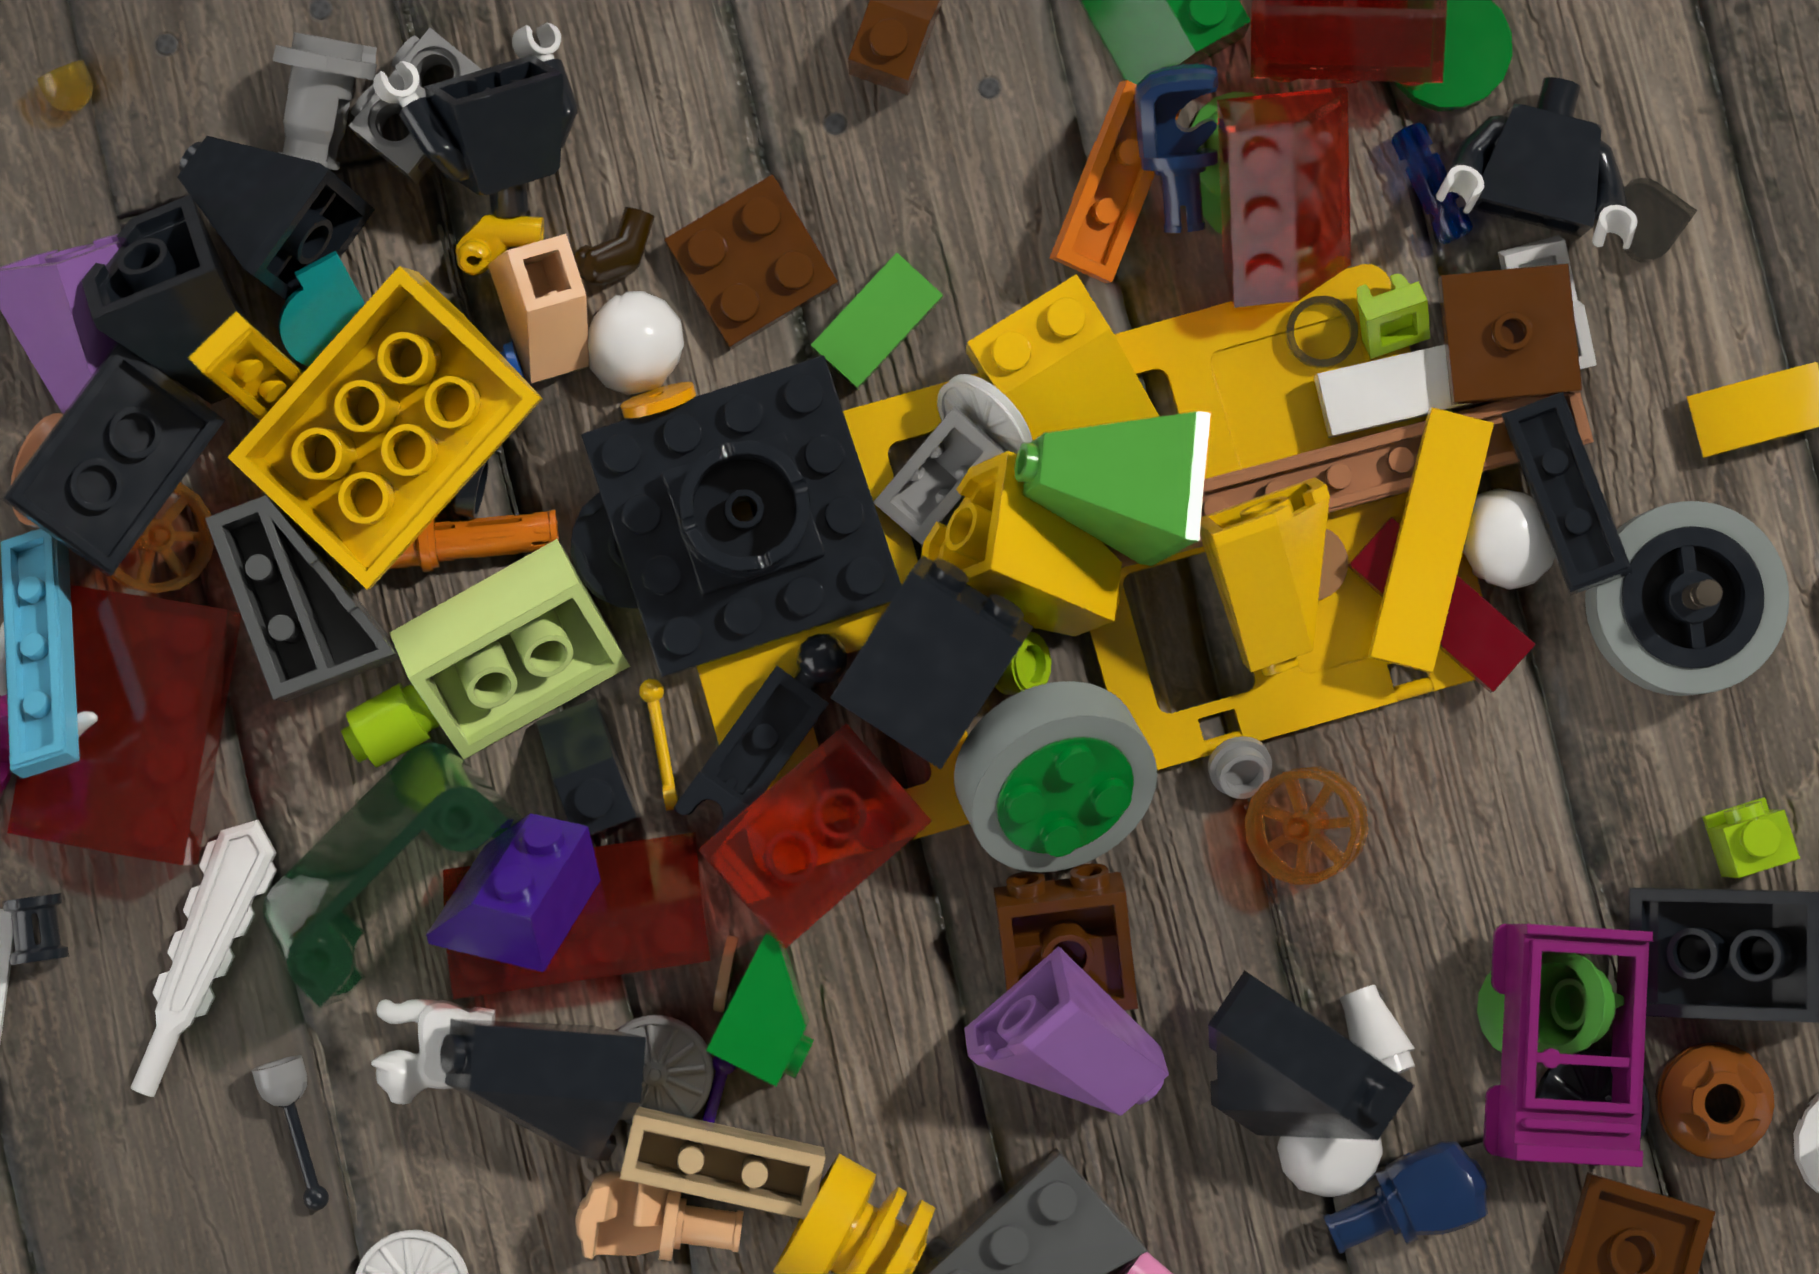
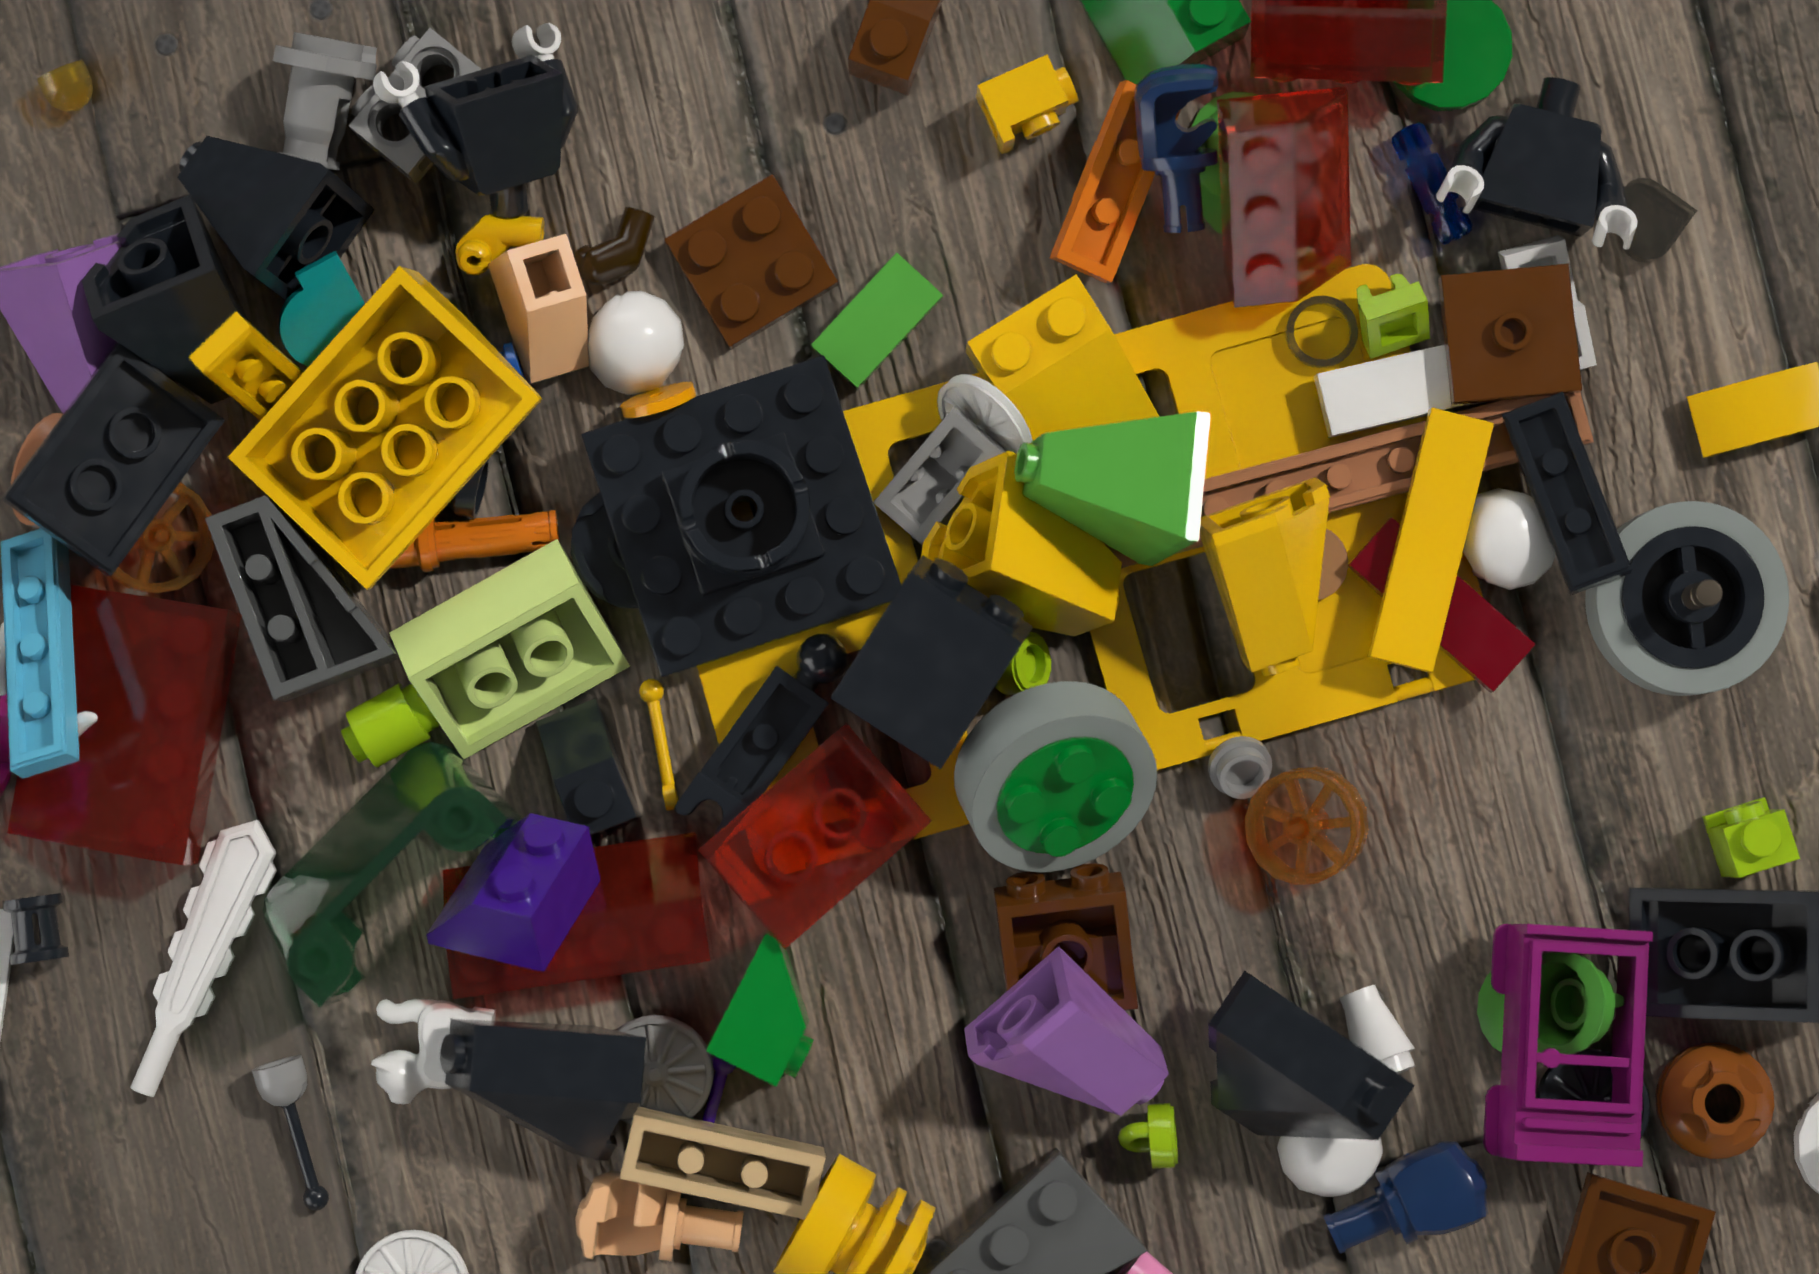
medium nougat wheel [713,935,739,1013] -> none
none -> yellow brick [976,54,1079,154]
none -> lime tile [1118,1103,1178,1169]

